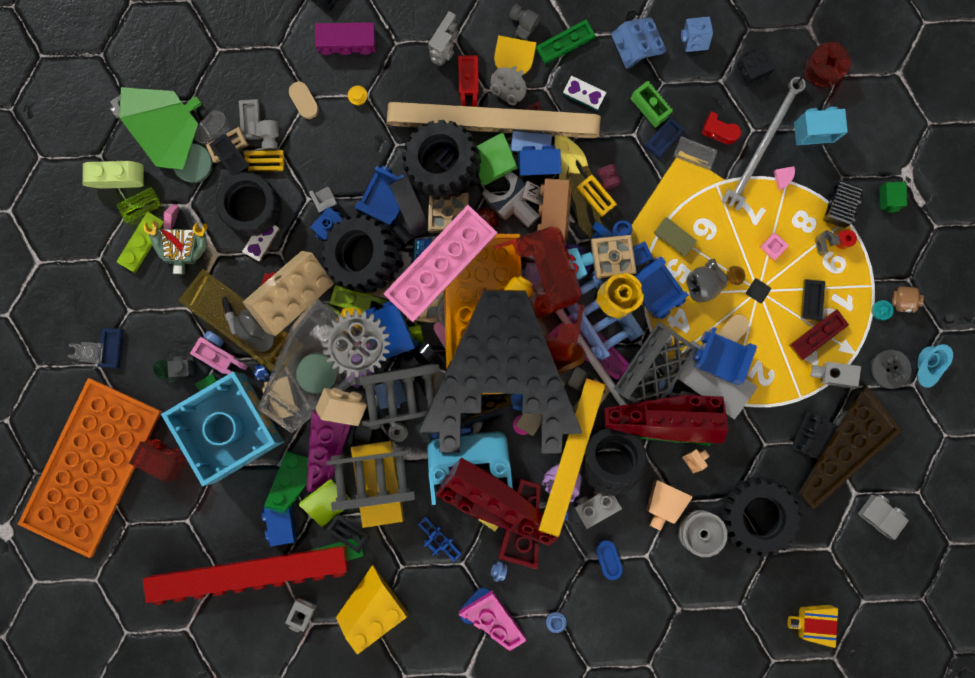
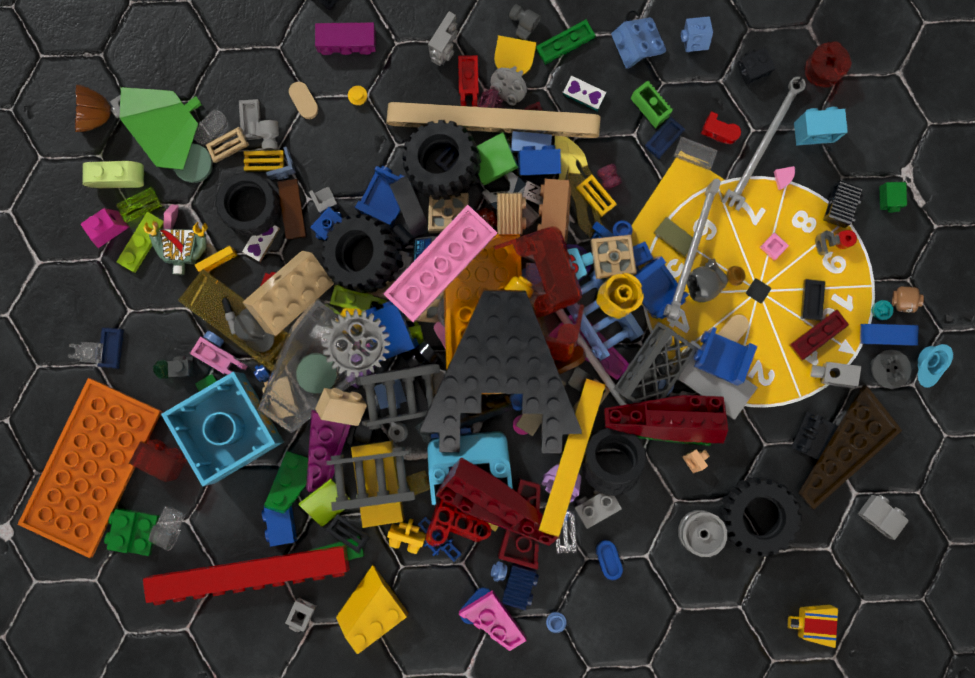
black hinge [209,133,249,175] -> none
light nougat torso [646,479,692,531] -> none
none -> dark orange hair [75,85,111,132]
none -> dark pink torso [81,208,129,248]
none -> green plate [104,508,159,556]
none -> clear brick [149,506,186,551]
none -> yellow tile [195,246,238,274]
none -> sand blue bracket [266,147,296,180]
none -> reddish brown tile [278,179,307,240]
none -> yellow hips [387,518,426,554]
none -> clear yellow tile [406,470,430,495]
none -> red beam [426,498,491,547]
none -> clear pink tile [478,88,503,108]
none -> tan brick [497,192,526,234]
none -> dark blue brick [502,563,539,610]
none -> clear tile [556,512,577,554]
none -> light grey hinge [663,178,721,321]
none -> blue beam [860,324,919,345]

